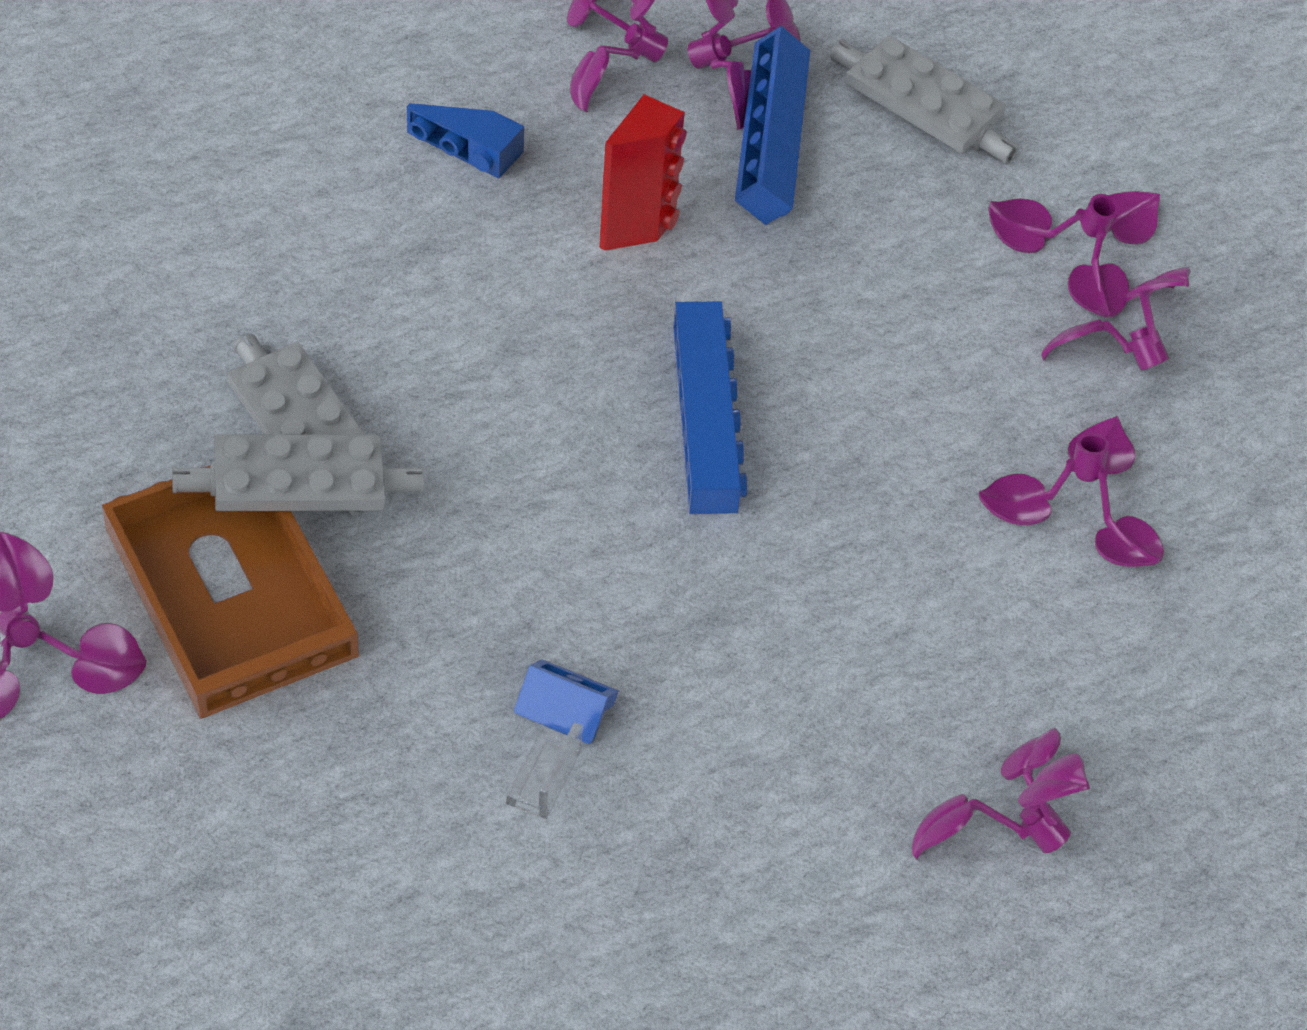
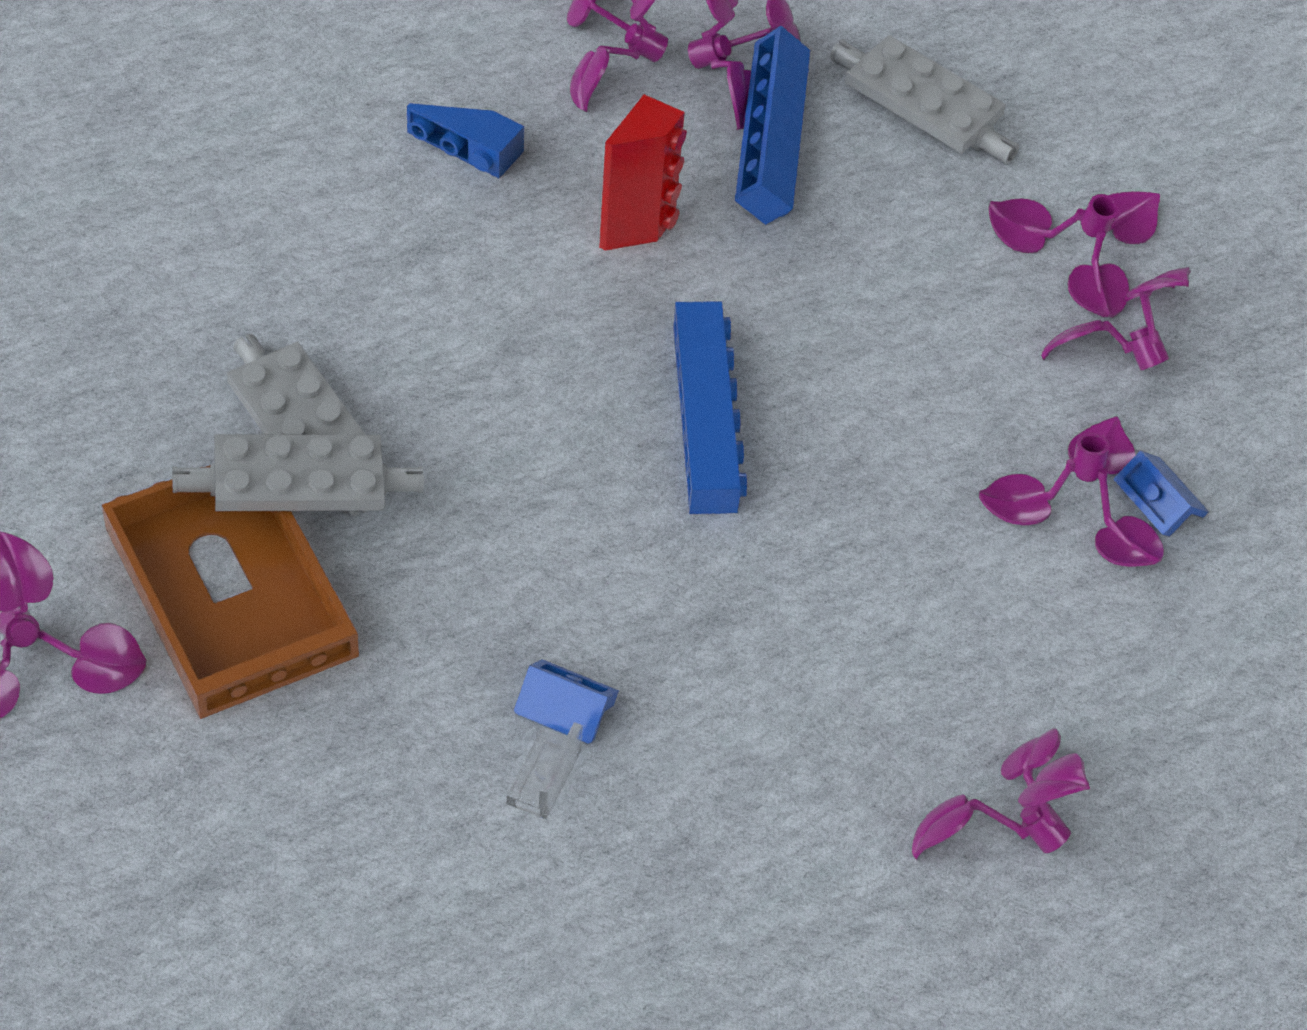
none -> blue panel [1113,450,1209,537]

